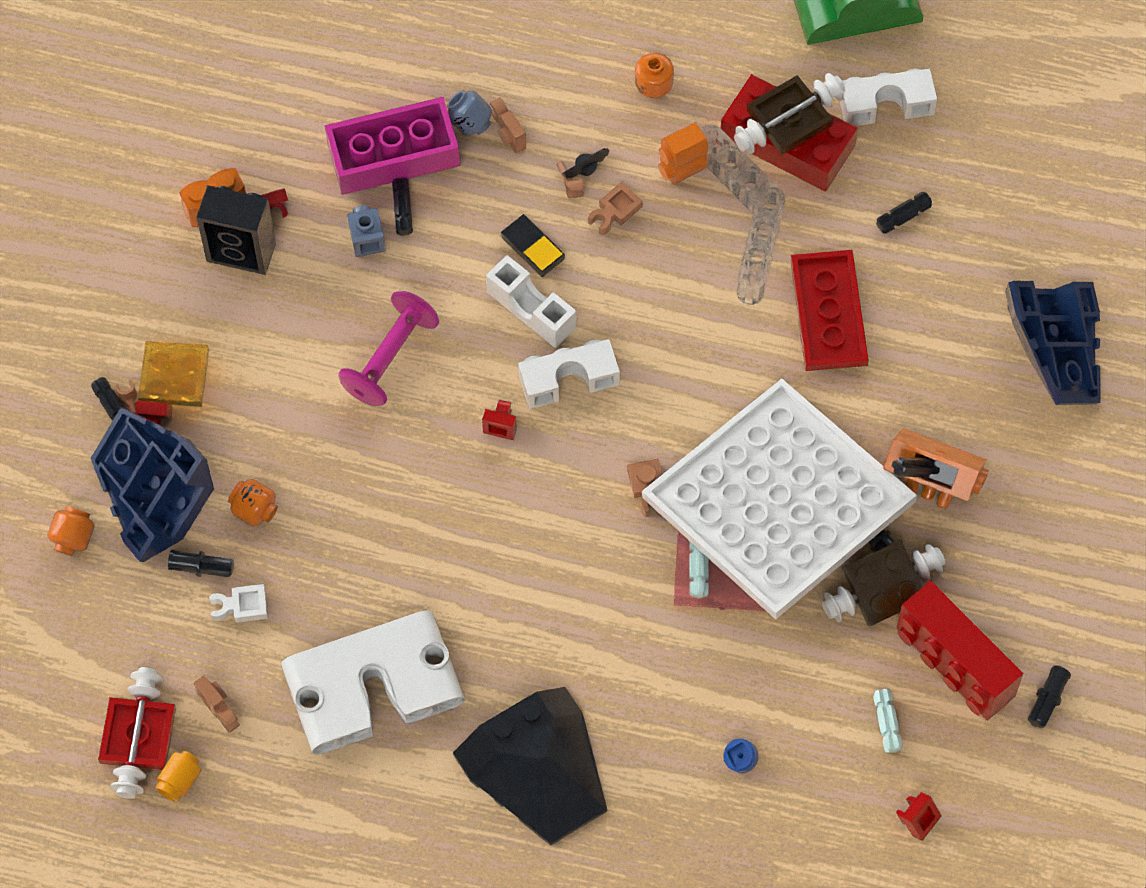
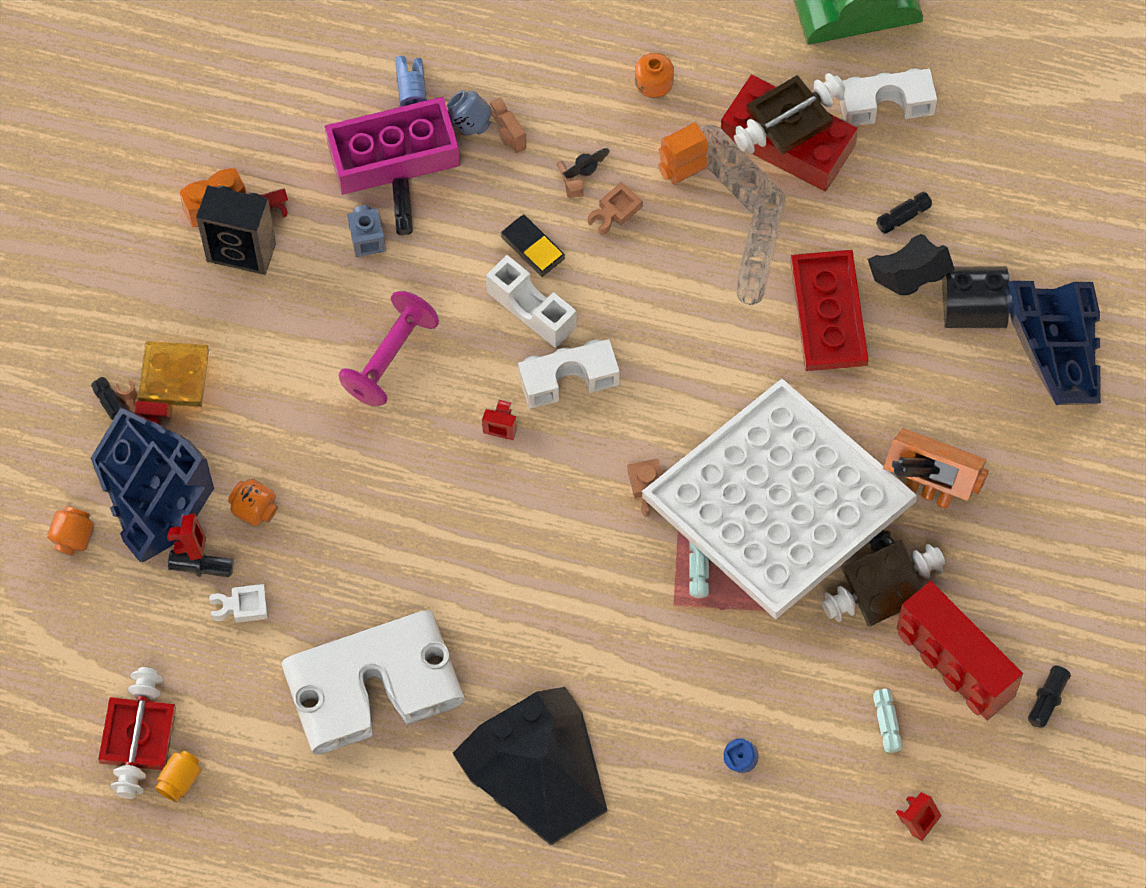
nougat plate [194,675,240,733] -> none
none -> red tile [167,513,206,561]
none -> medium blue hinge [395,56,427,107]
none -> black brick [867,234,955,296]
none -> black brick [942,266,1009,328]

